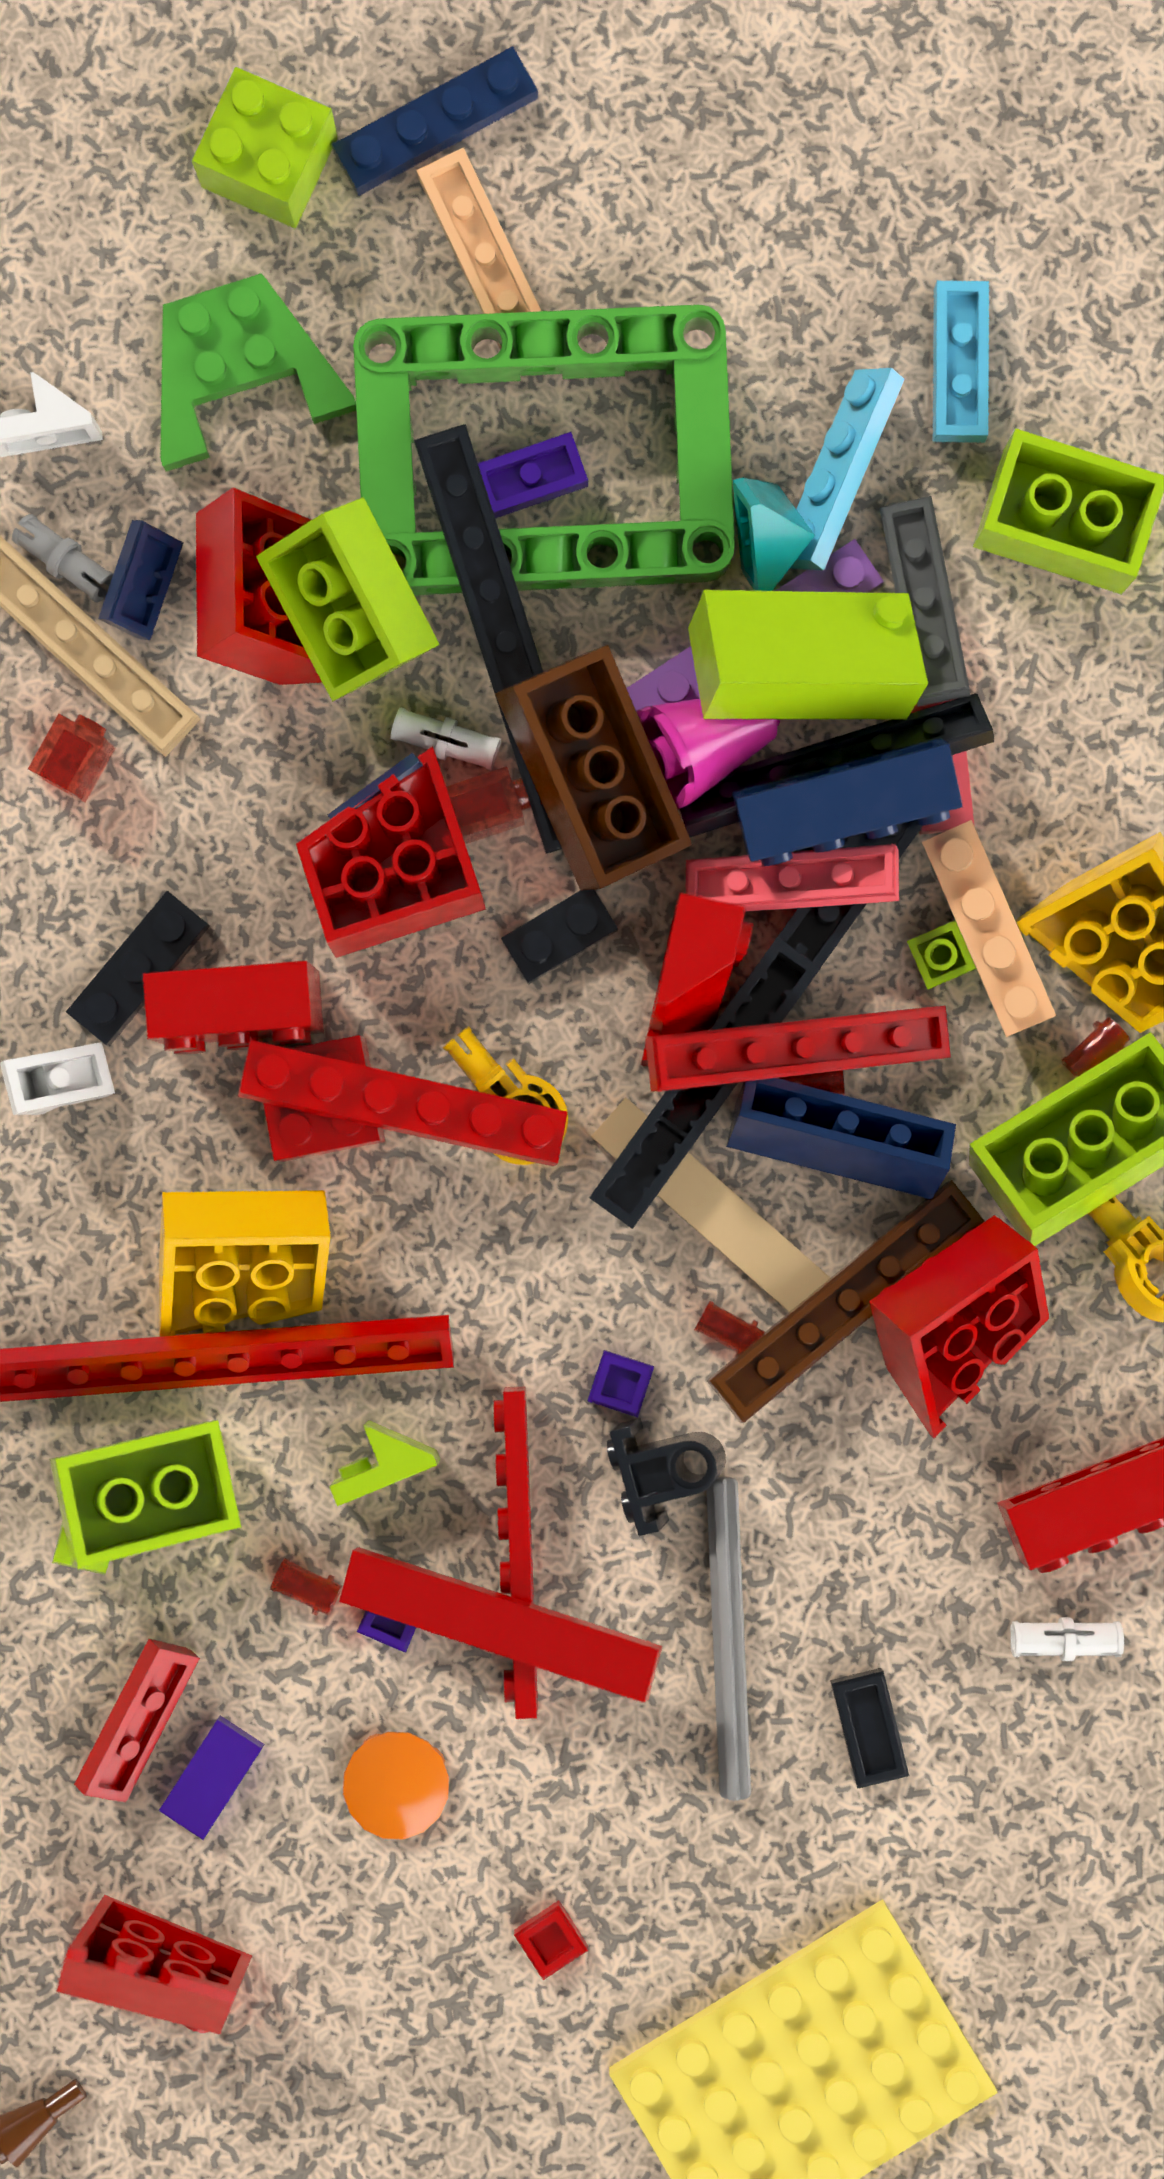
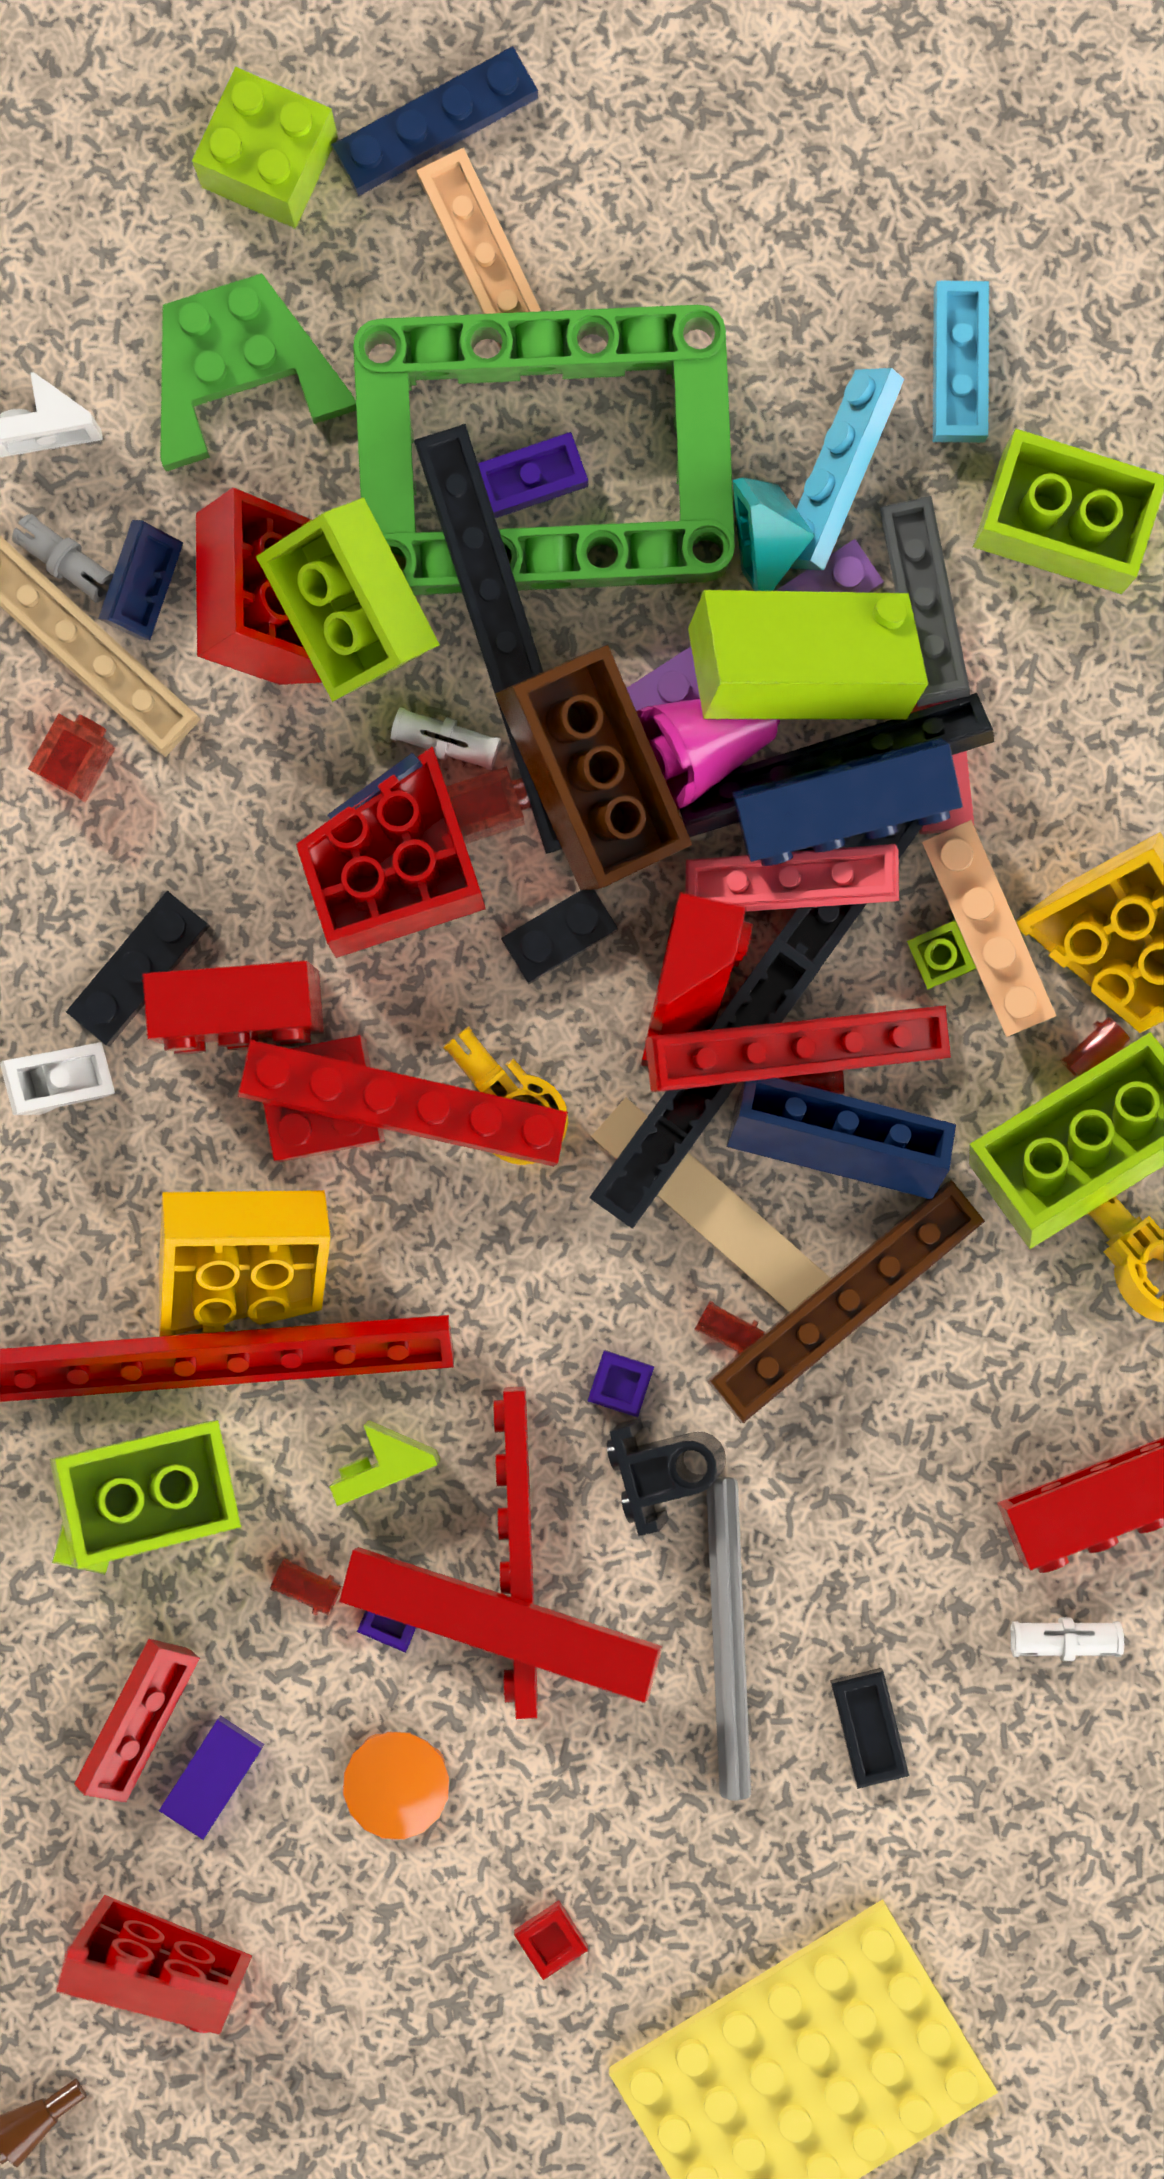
red wedge [869,1215,1049,1439] -> none

